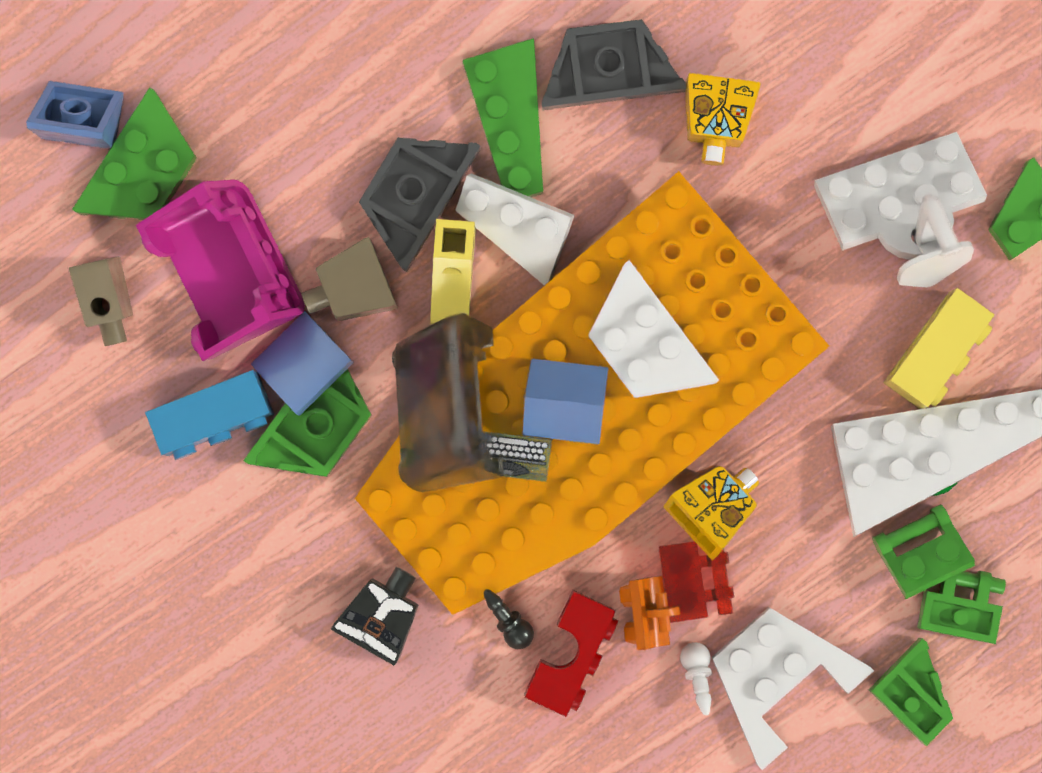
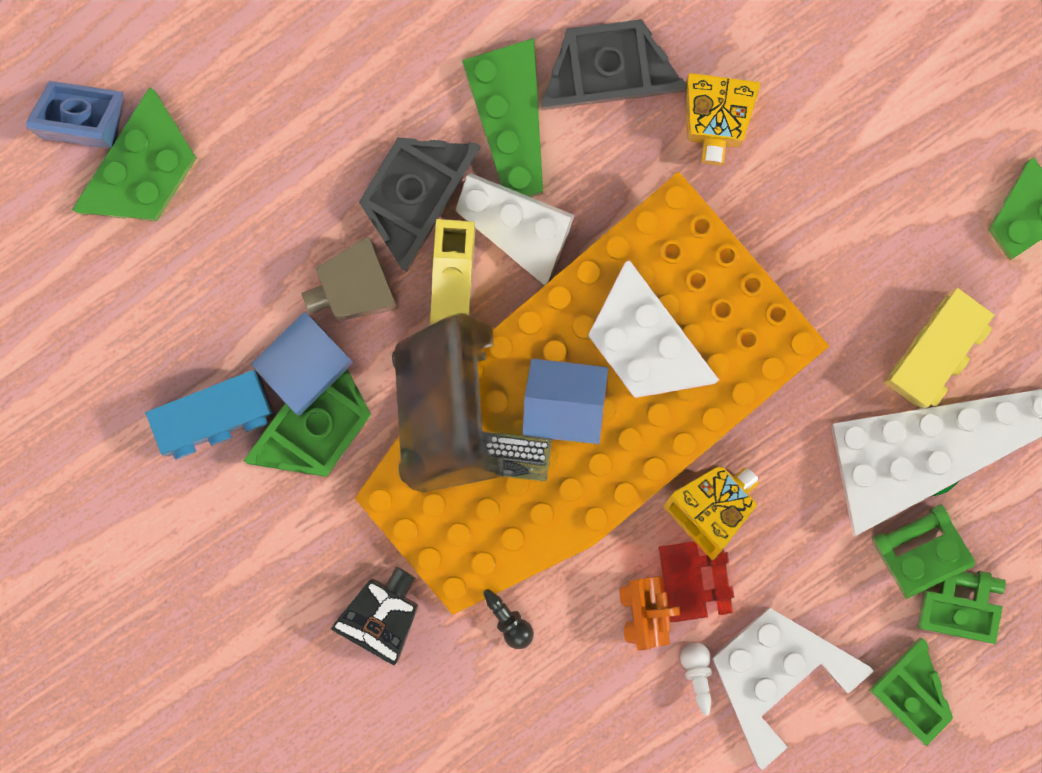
dark tan torso [69,256,133,346] -> none
dark pink windscreen [136,179,305,361] -> none
red arch [524,590,619,717] -> none
white plate [814,132,987,288] -> none

